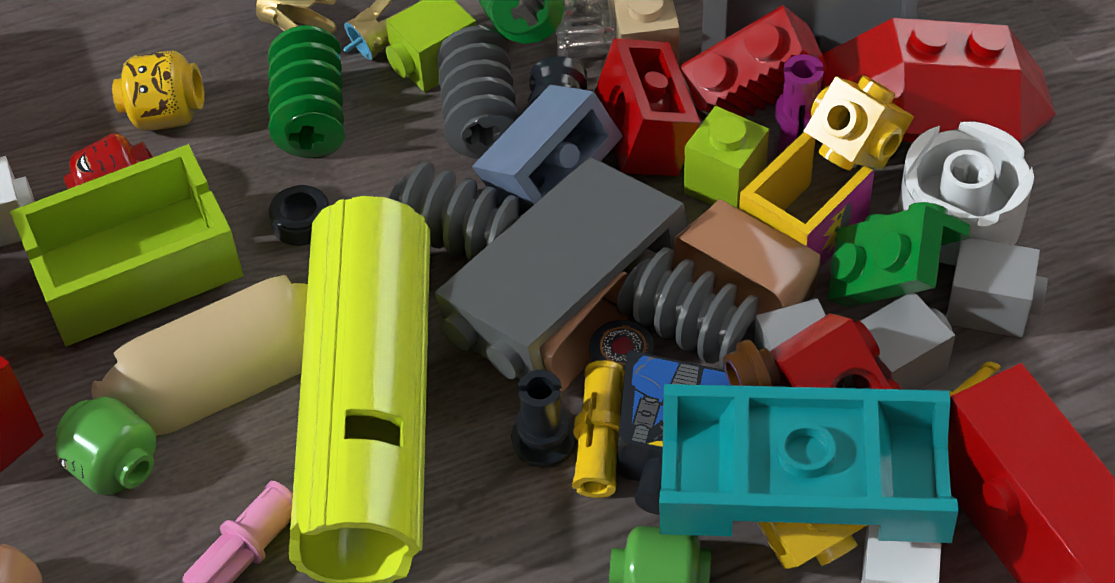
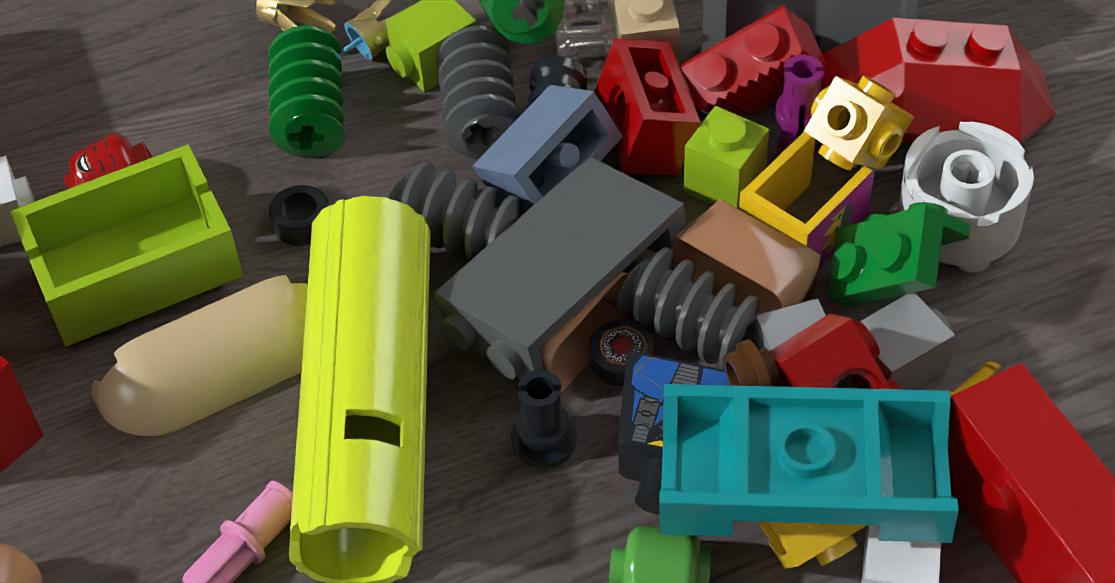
bright green head [55,396,157,496] -> none
yellow head [112,51,204,131] -> none
yellow pin [572,360,625,498] -> none
light grey brick [946,237,1048,338] -> none

